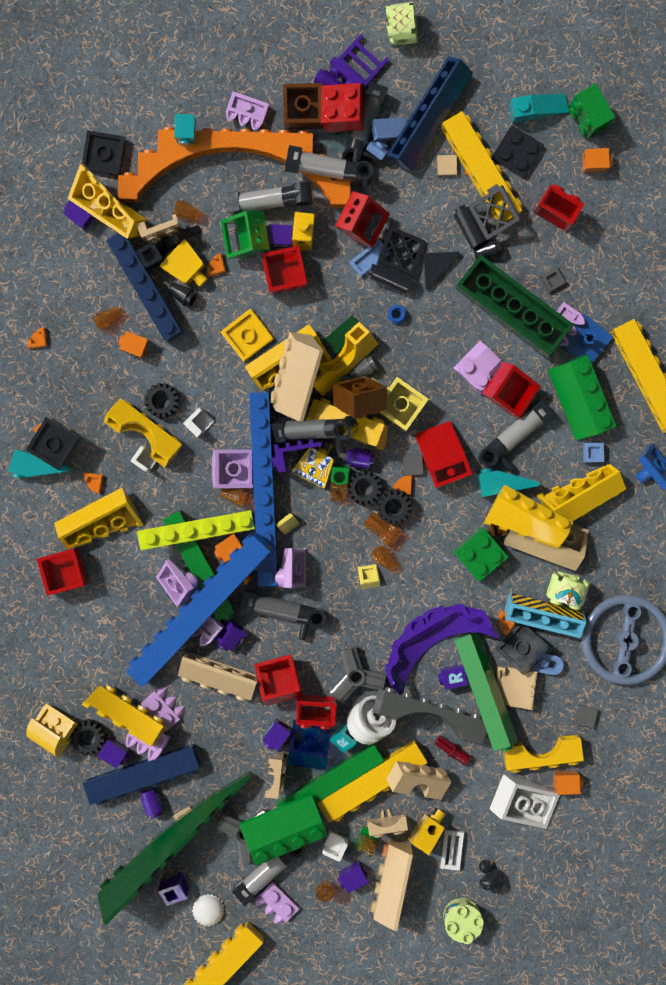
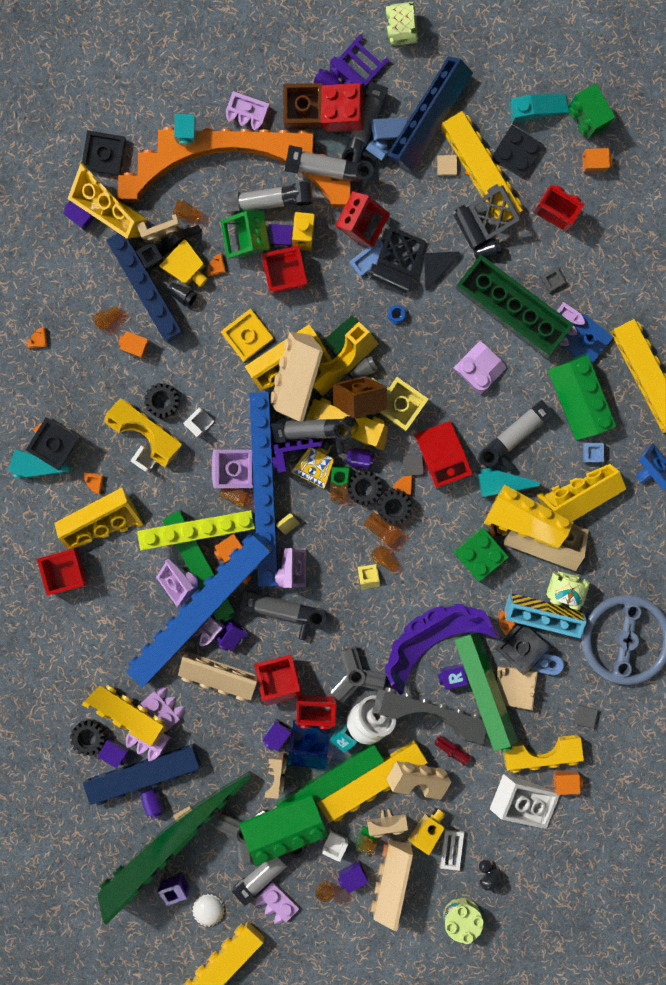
yellow brick [26,704,77,758] -> none
red piece [482,362,541,418] -> none

